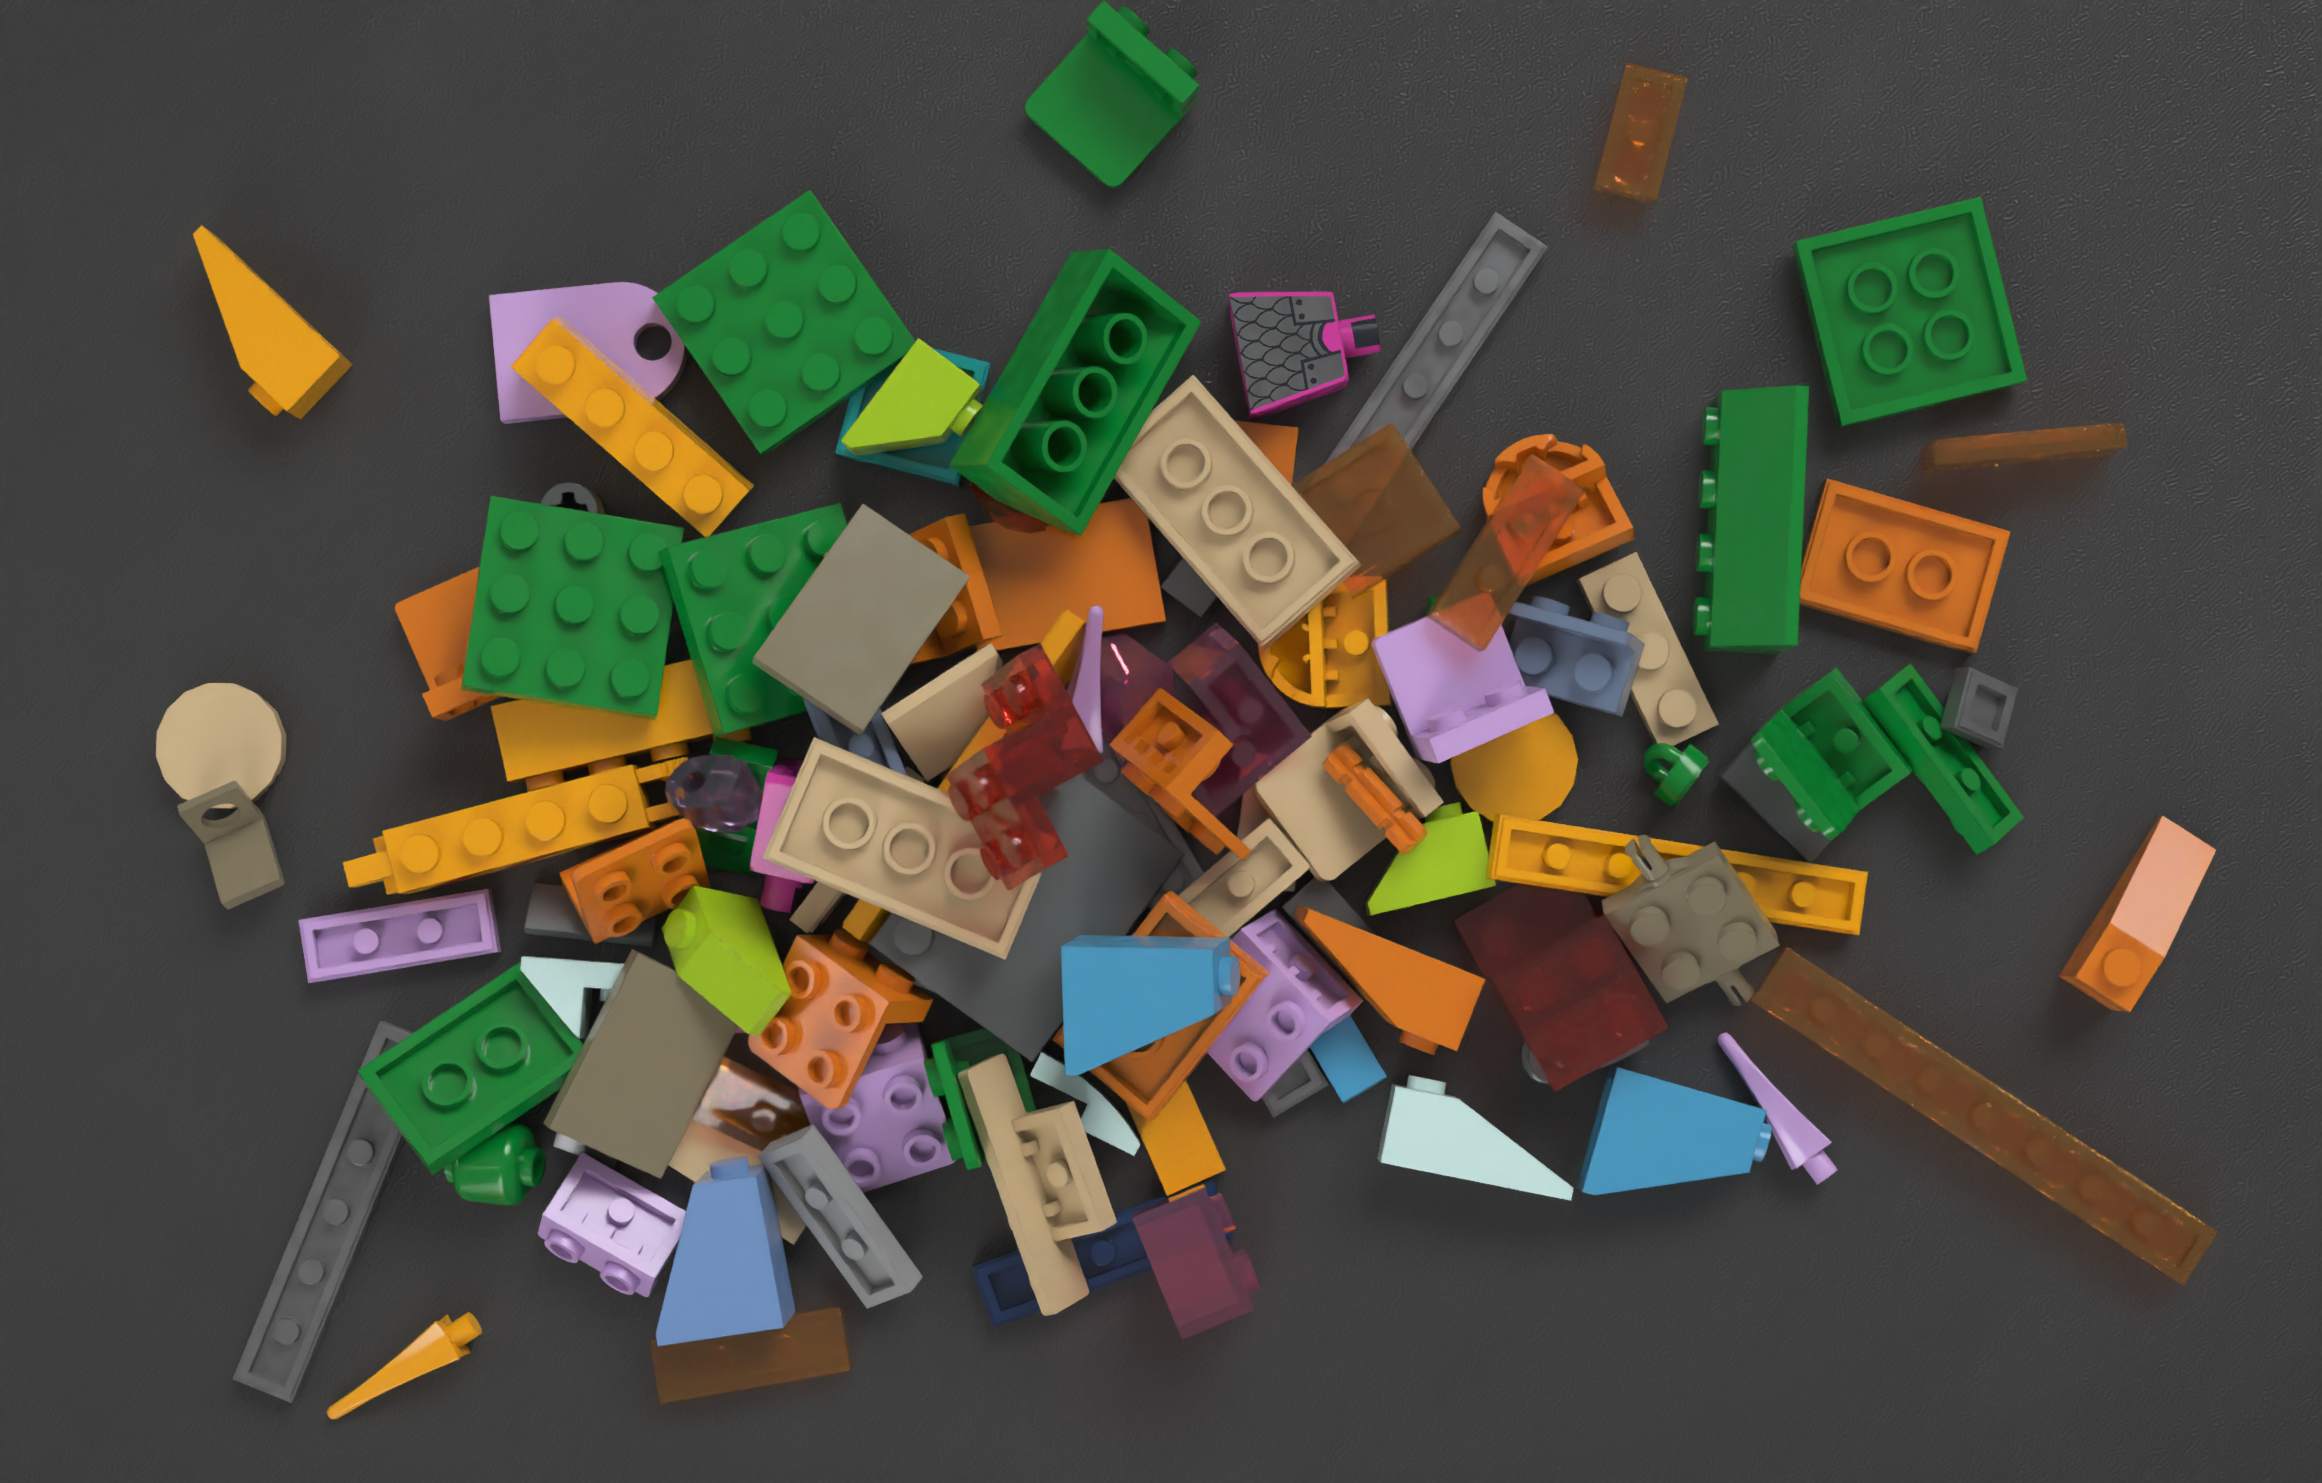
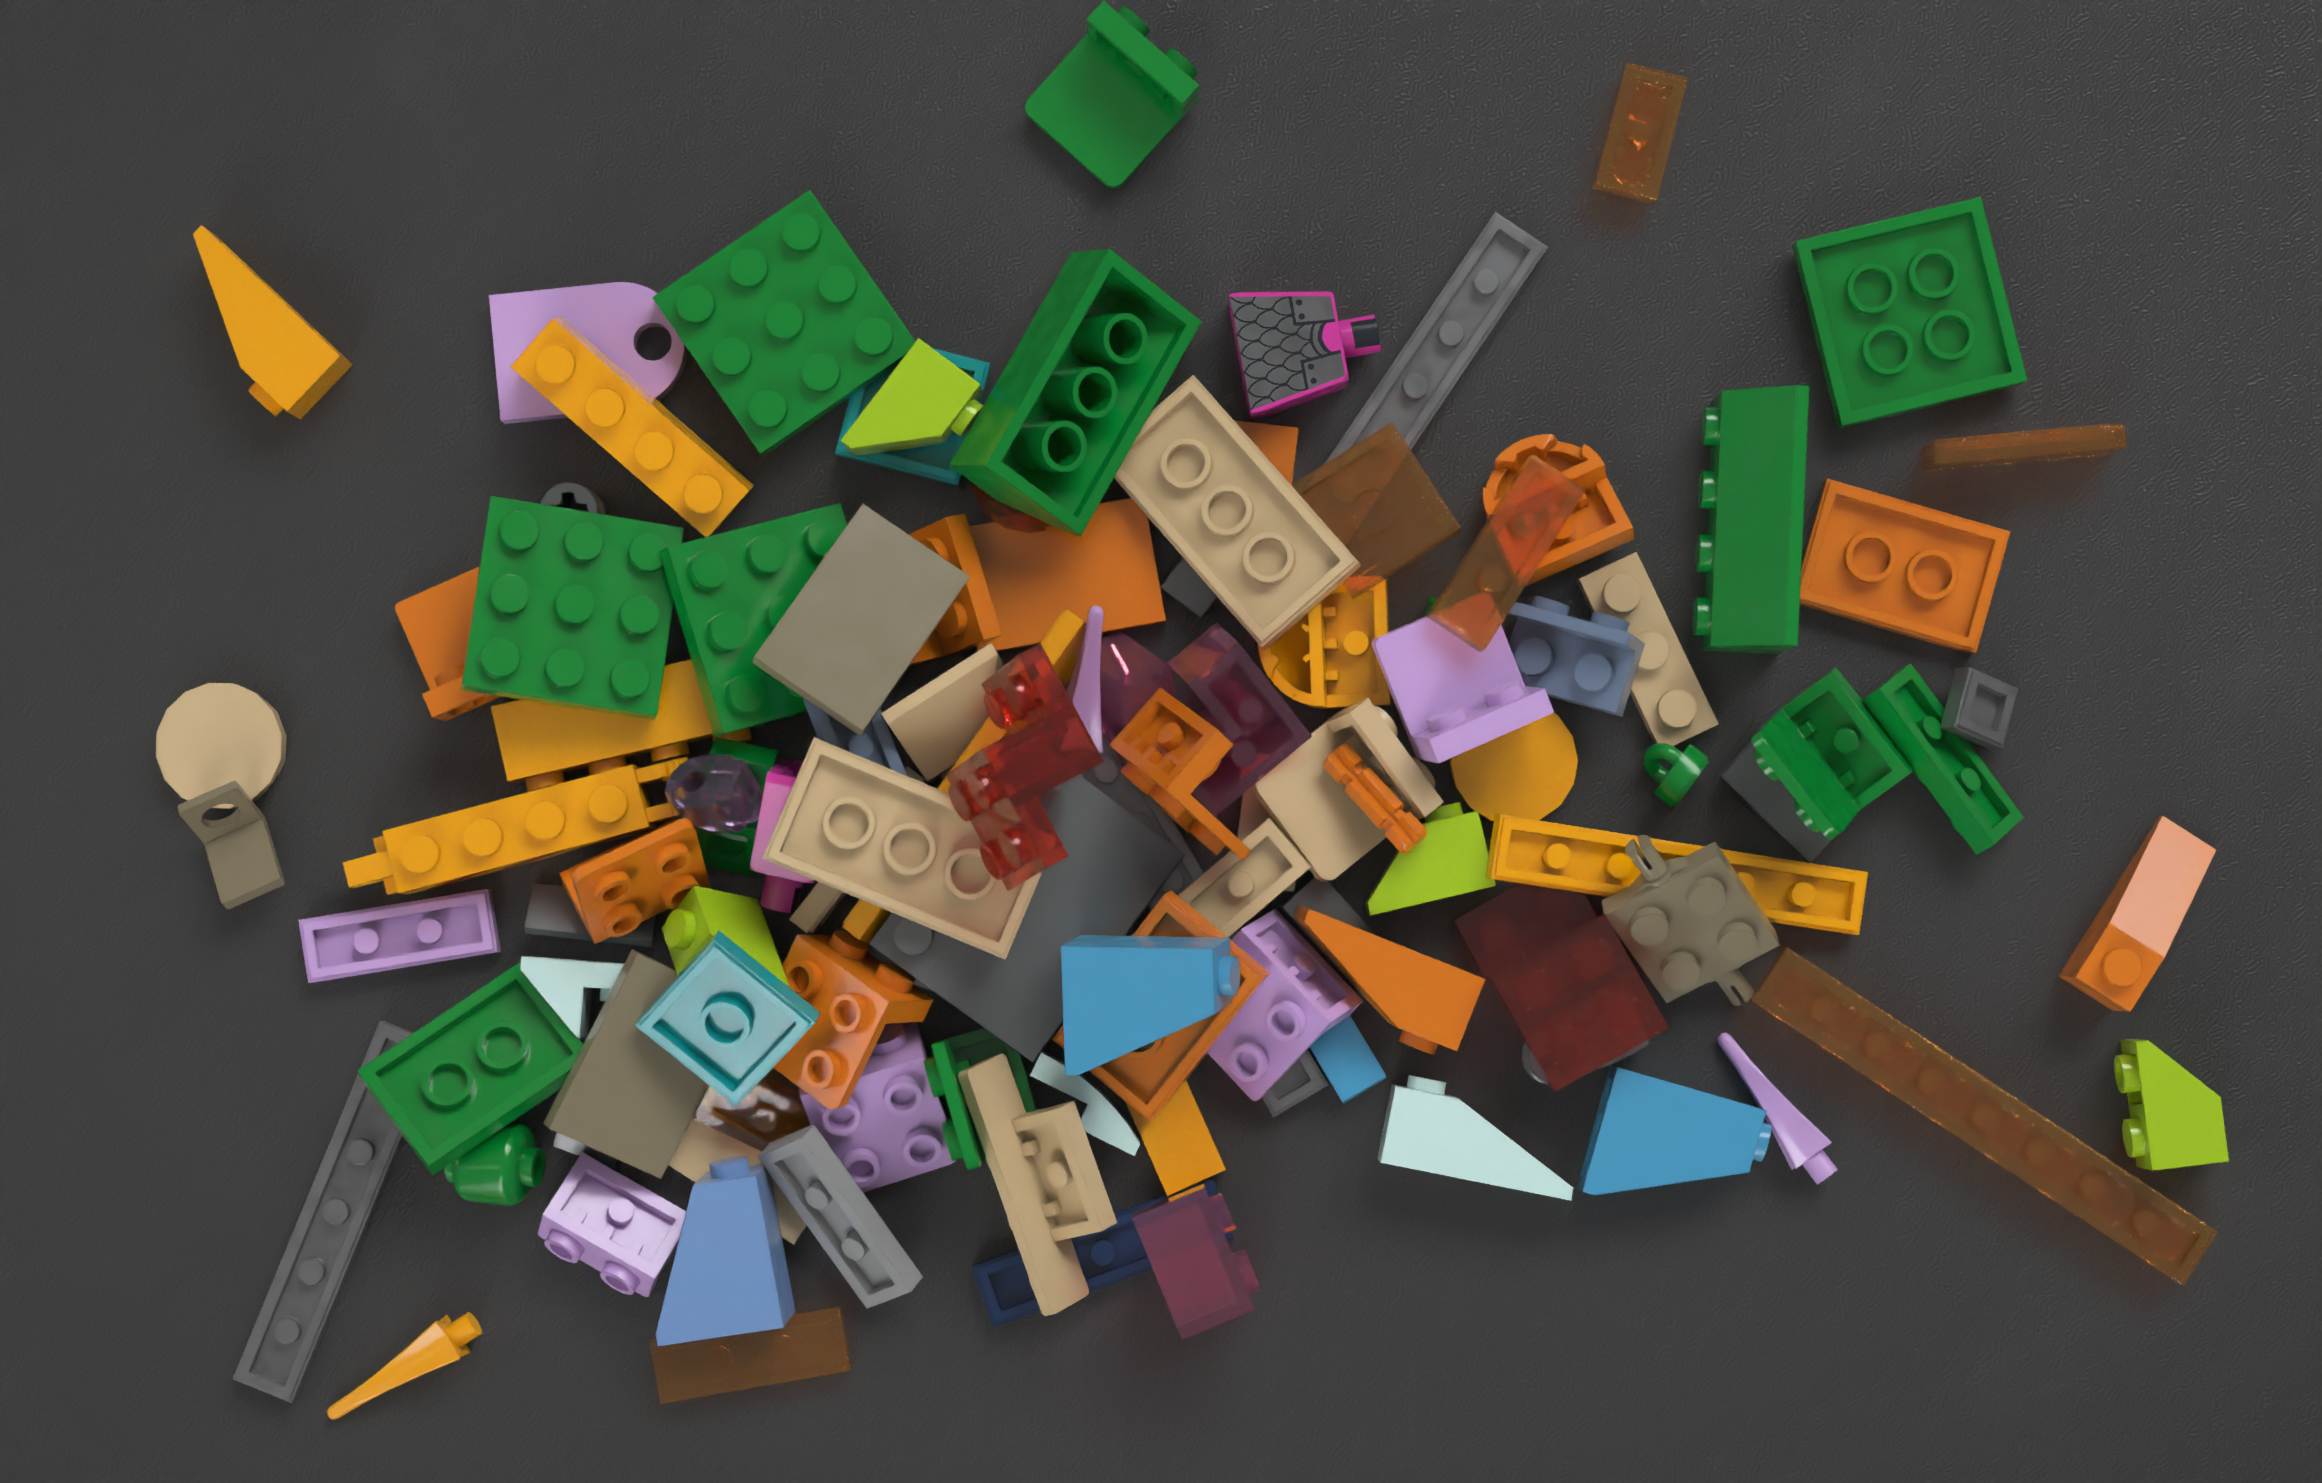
none -> teal tile [635,931,820,1107]
none -> lime slope [2114,1039,2229,1171]

